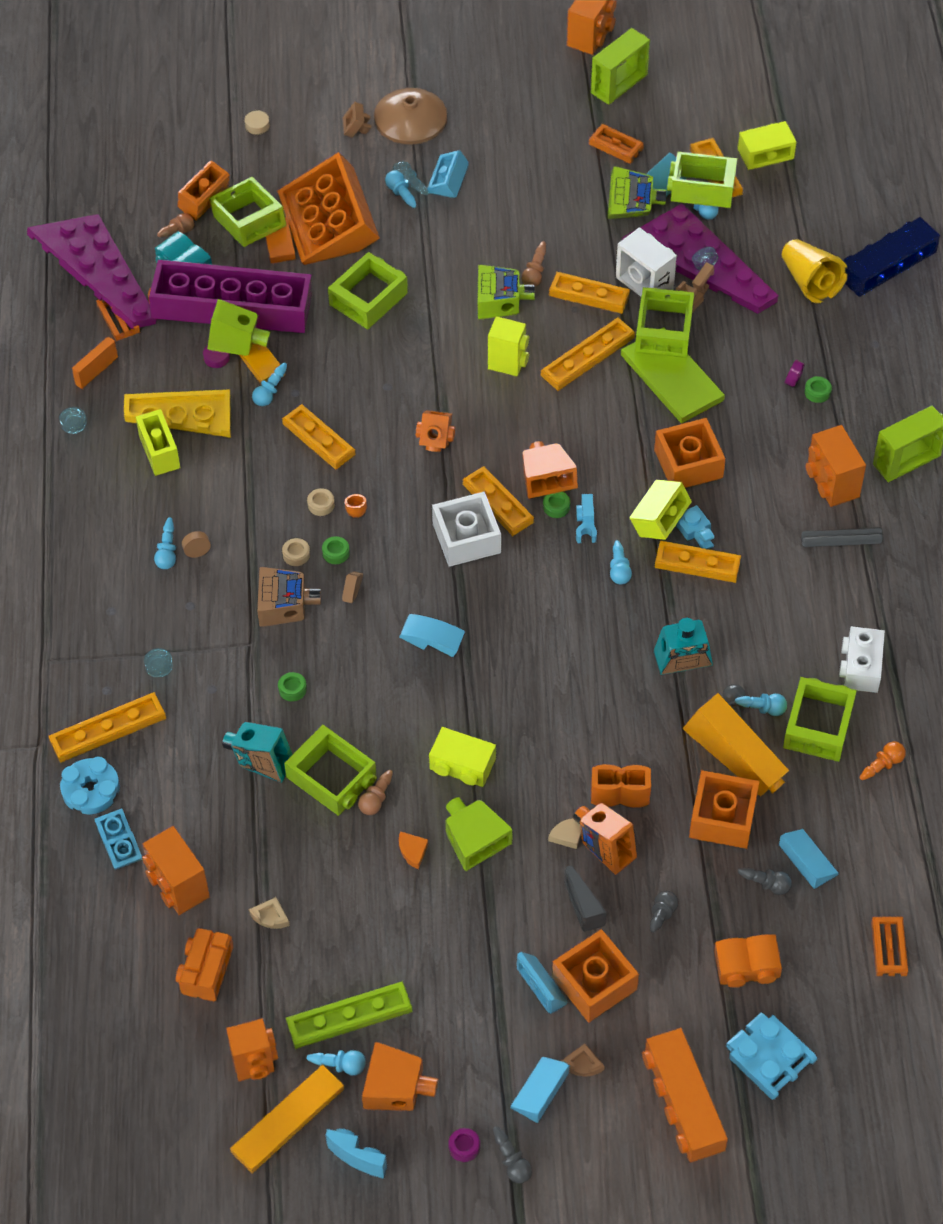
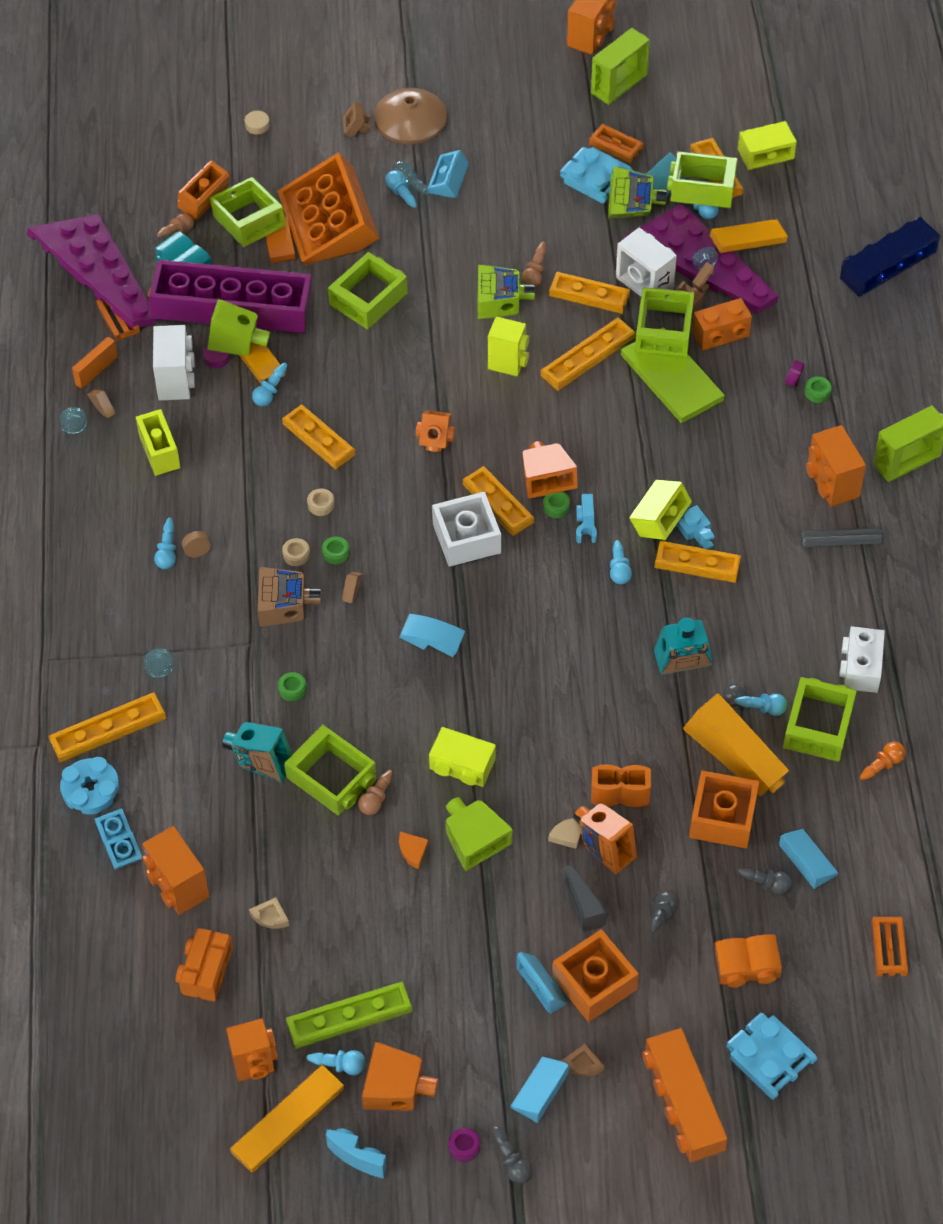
yellow wing [124,389,231,438] -> none
orange hinge [345,494,367,518] -> none
orange brick [654,418,726,488] -> none
yellow cone [781,239,847,303] -> none
none -> medium nougat tile [87,389,115,418]
none -> white brick [153,325,195,400]
none -> medium azure plate [560,147,633,203]
none -> orange brick [692,298,752,351]
none -> light orange tile [709,219,788,253]

